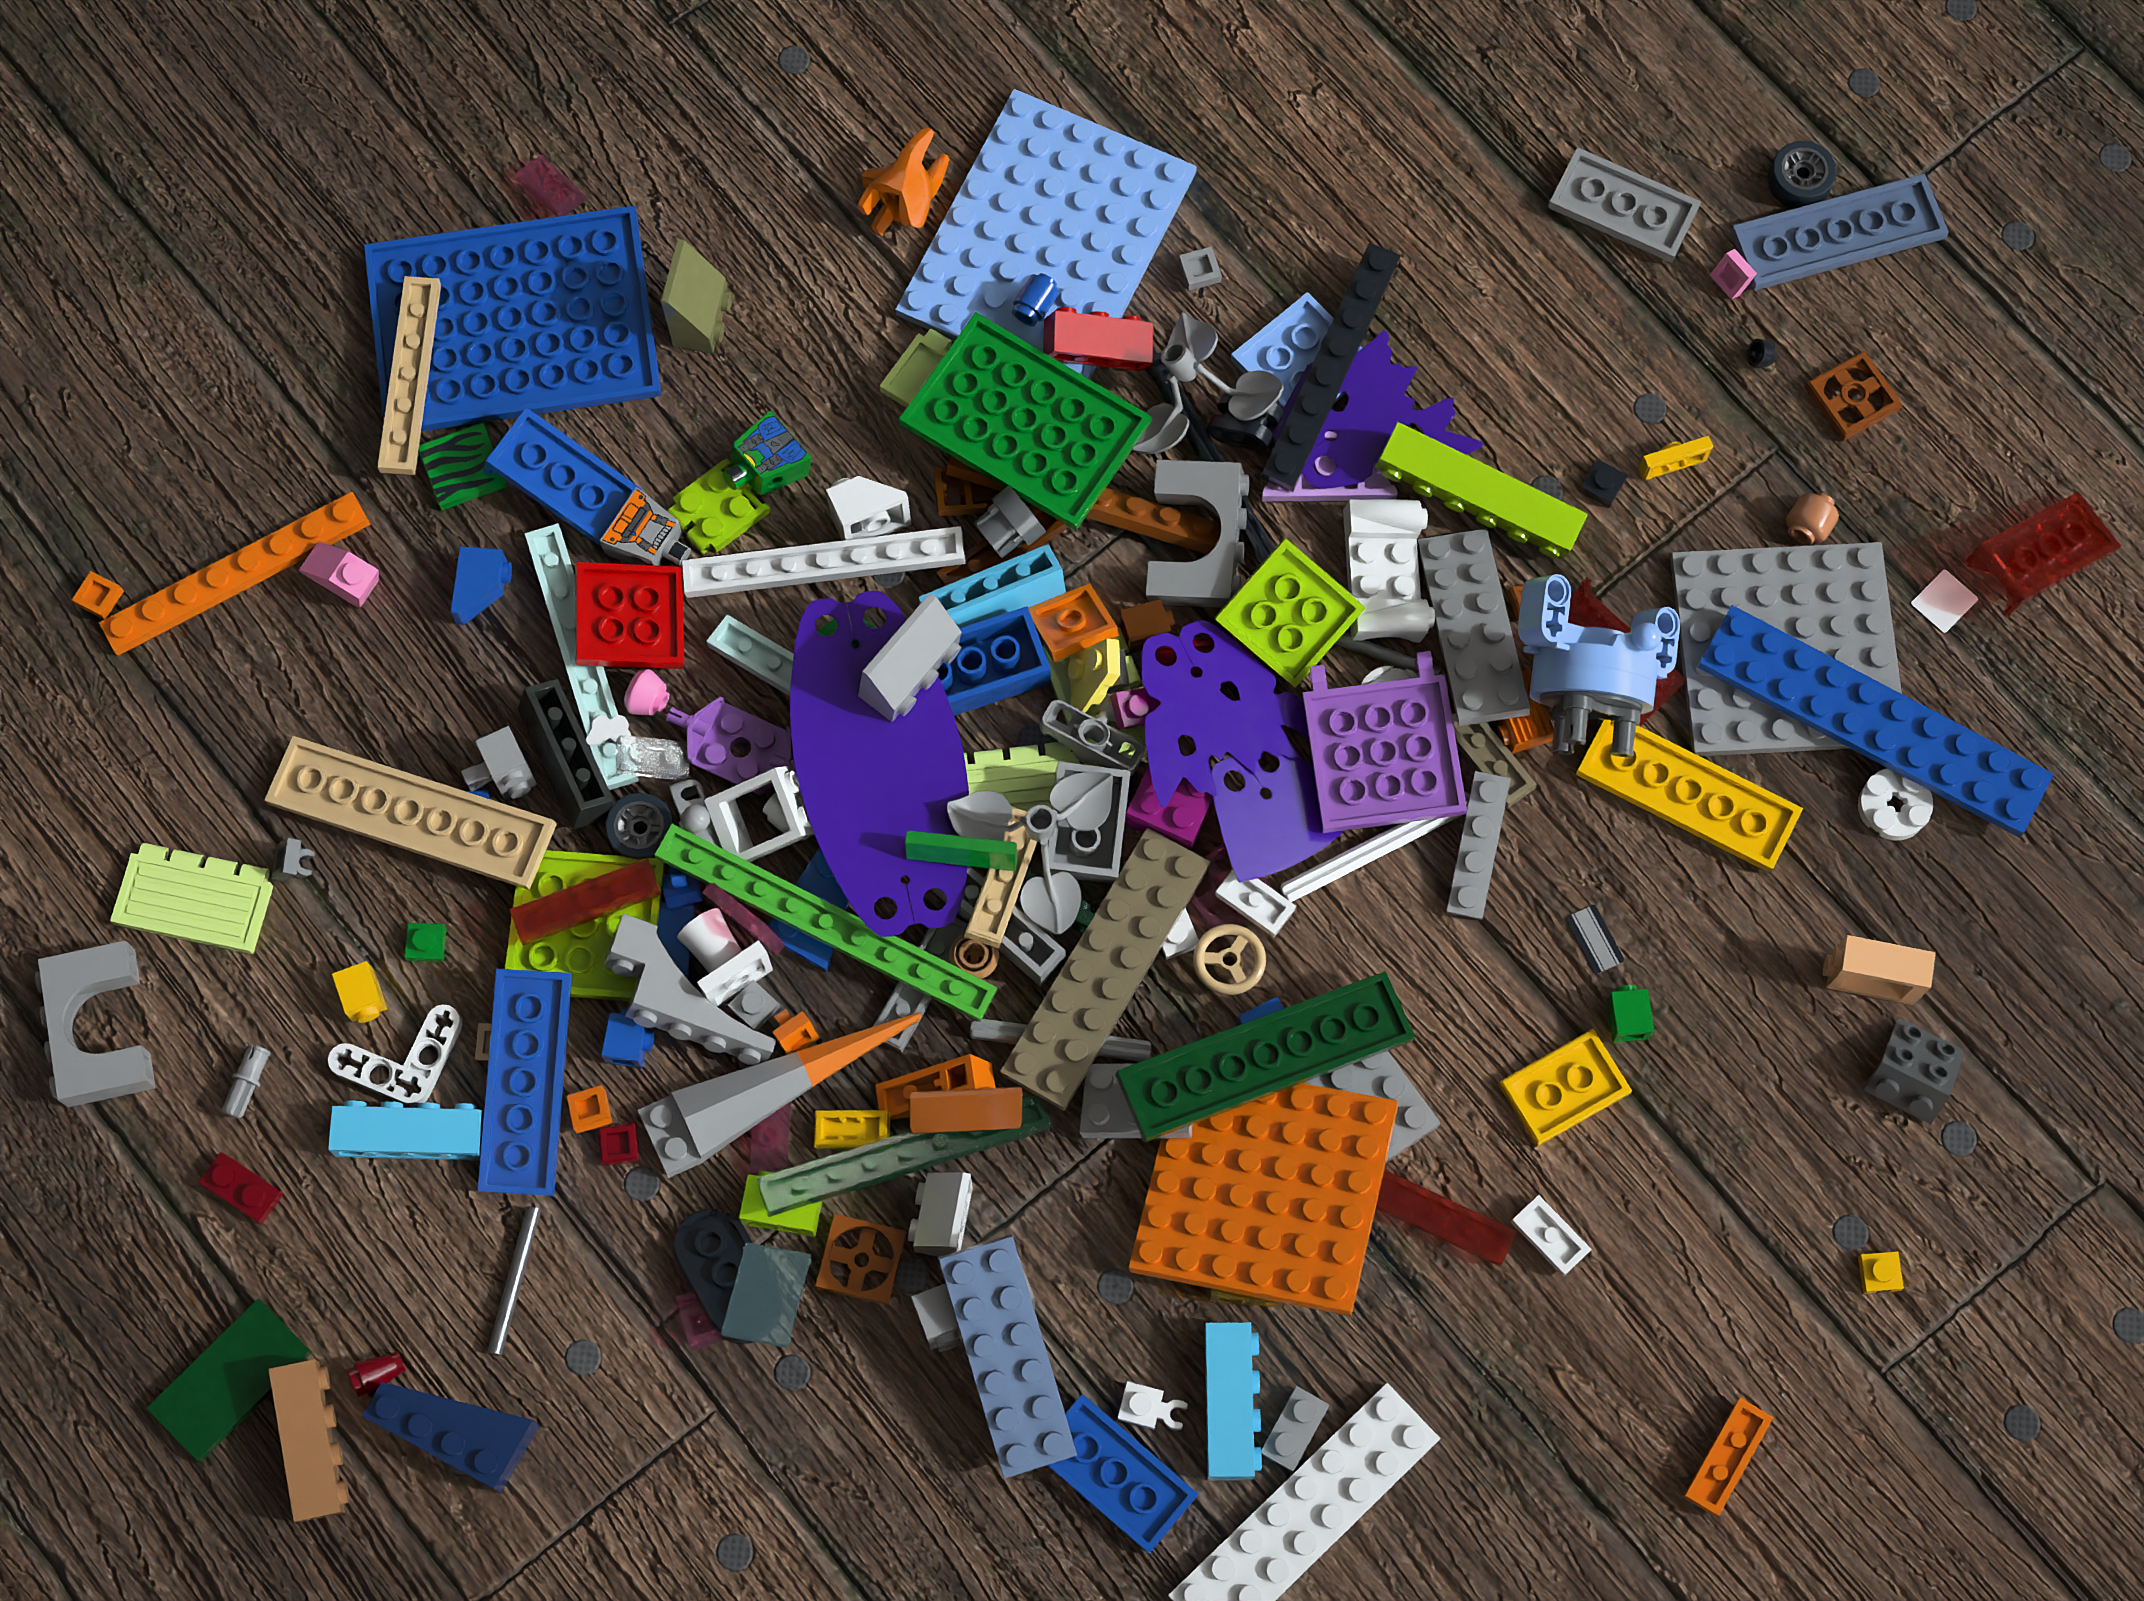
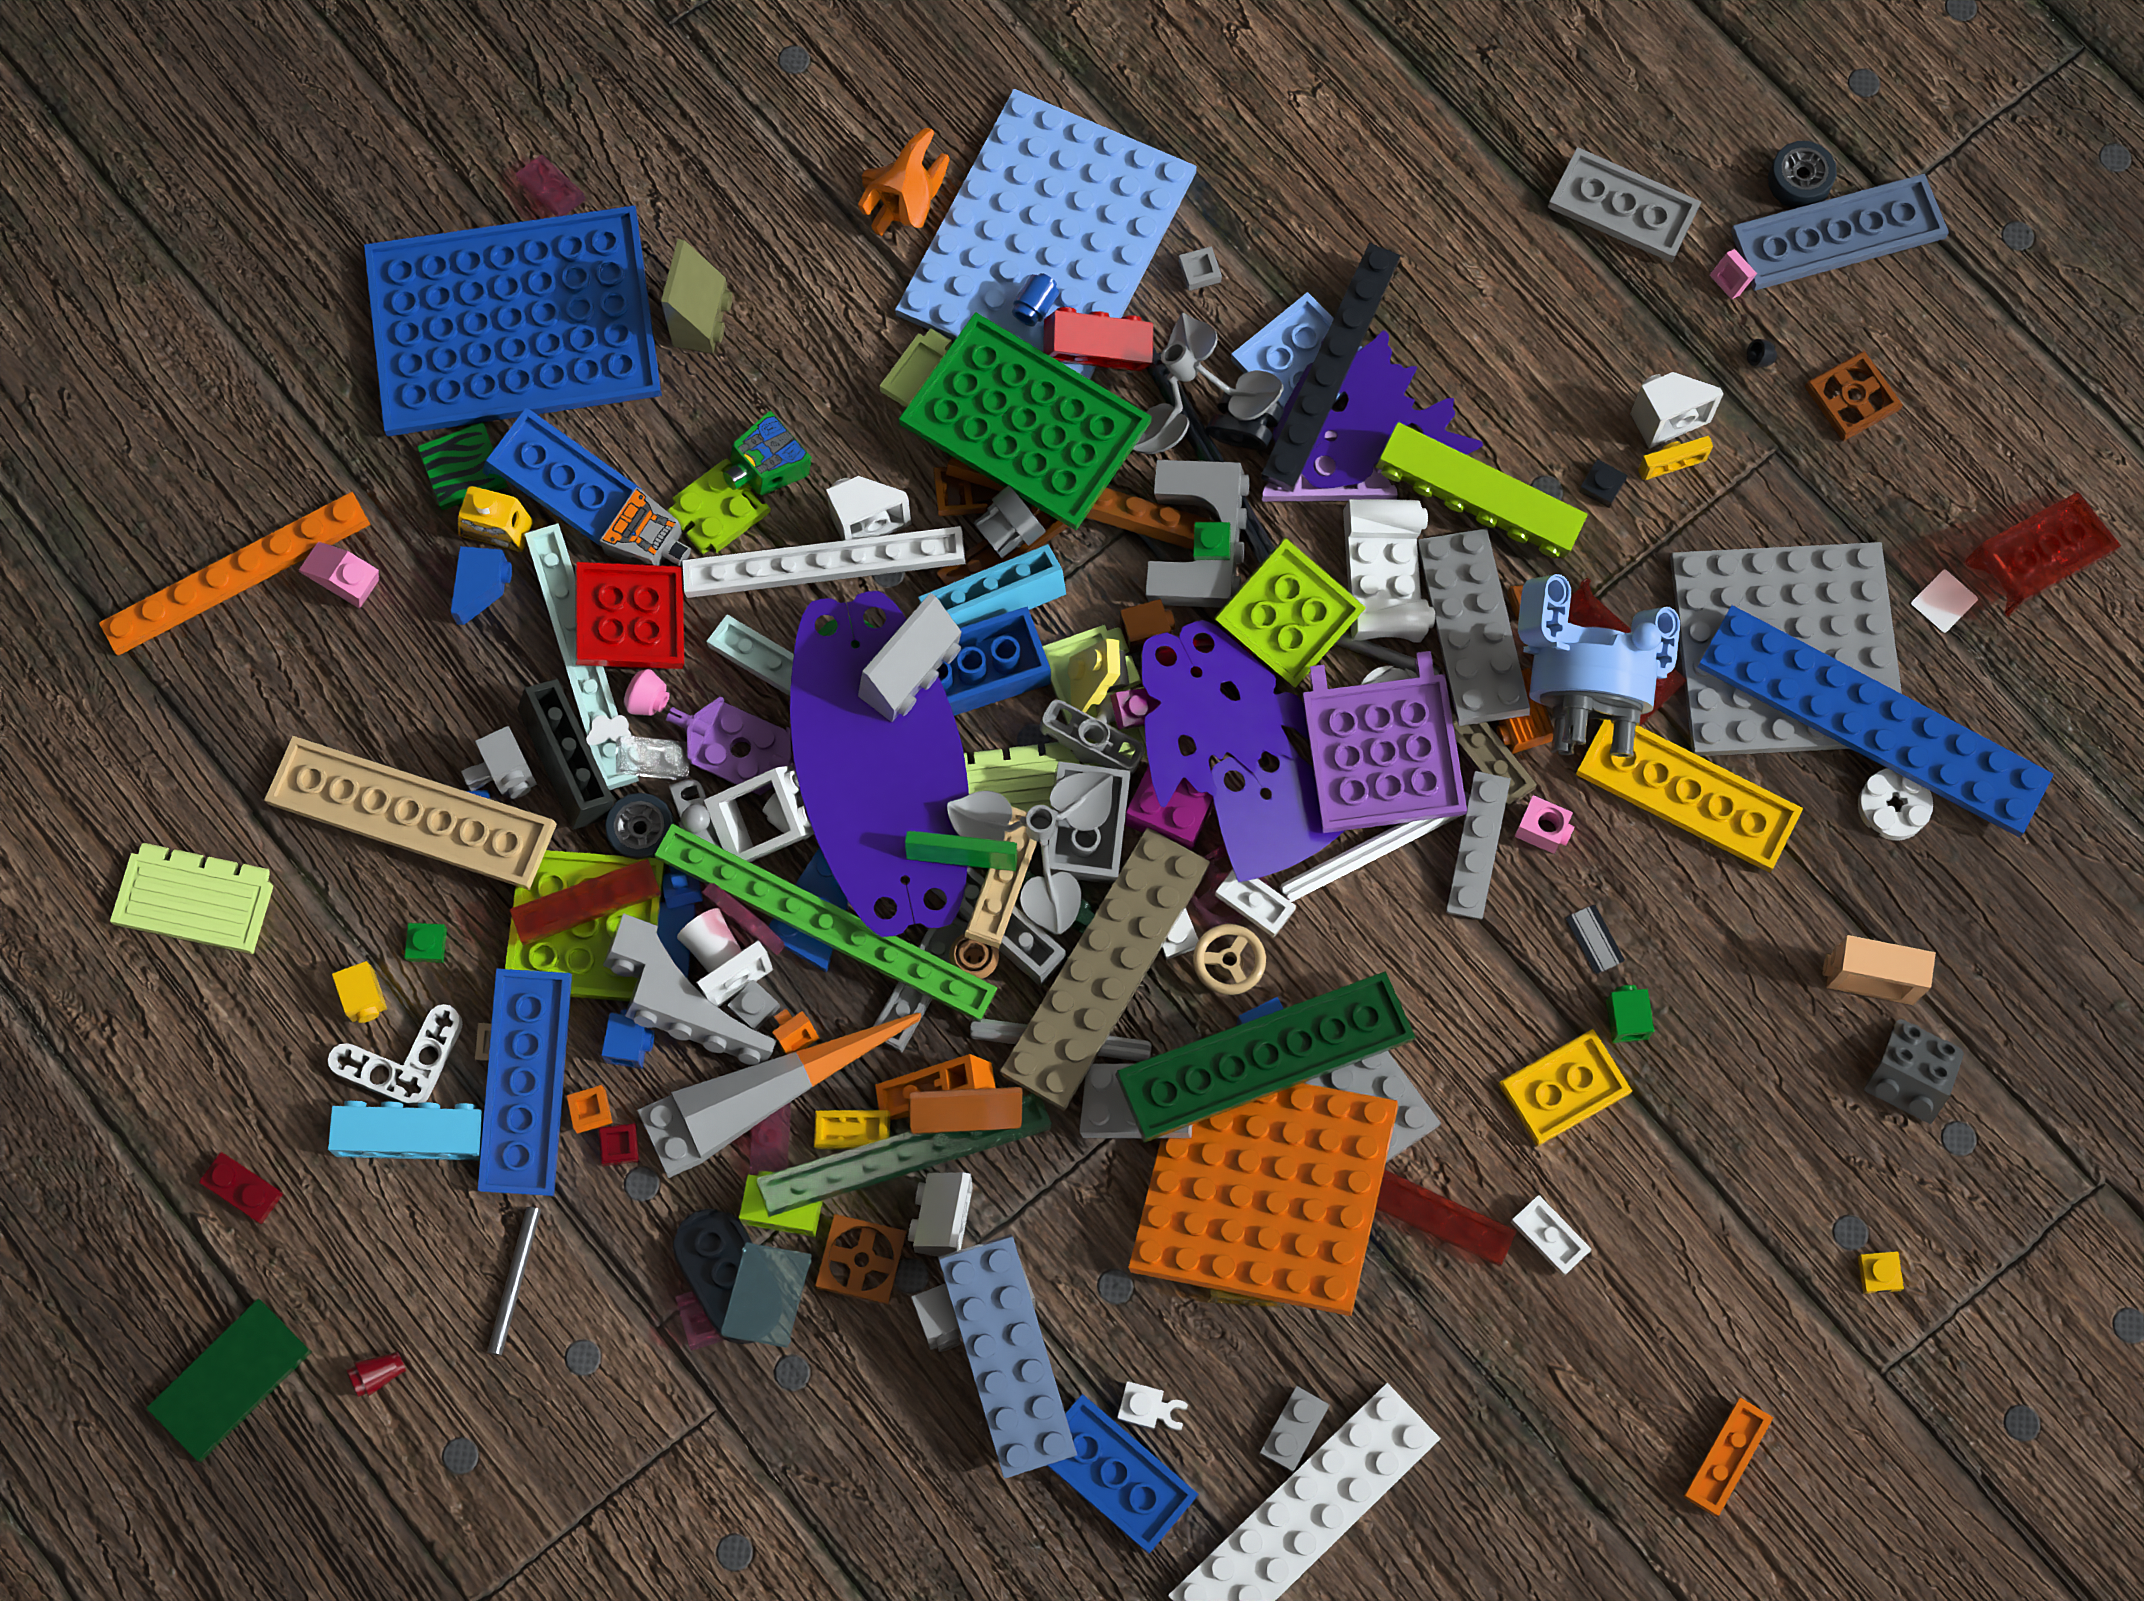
light grey arch [35,941,155,1107] -> none
orange plate [72,571,124,620] -> none
light grey axle [222,1044,271,1118] -> none
medium nougat brick [269,1359,349,1522] -> none
tile [271,838,315,882] -> none
dark blue wedge [362,1382,540,1493] -> none
tan plate [378,276,441,475] -> none
orange plate [1028,583,1119,662] -> none
medium azure brick [1204,1322,1262,1481] -> none
nougat head [1786,492,1839,545] -> none
none -> yellow torso [458,486,533,552]
none -> green plate [1193,522,1231,560]
none -> bright pink brick [1515,795,1575,854]
none -> white slope [1630,372,1723,449]

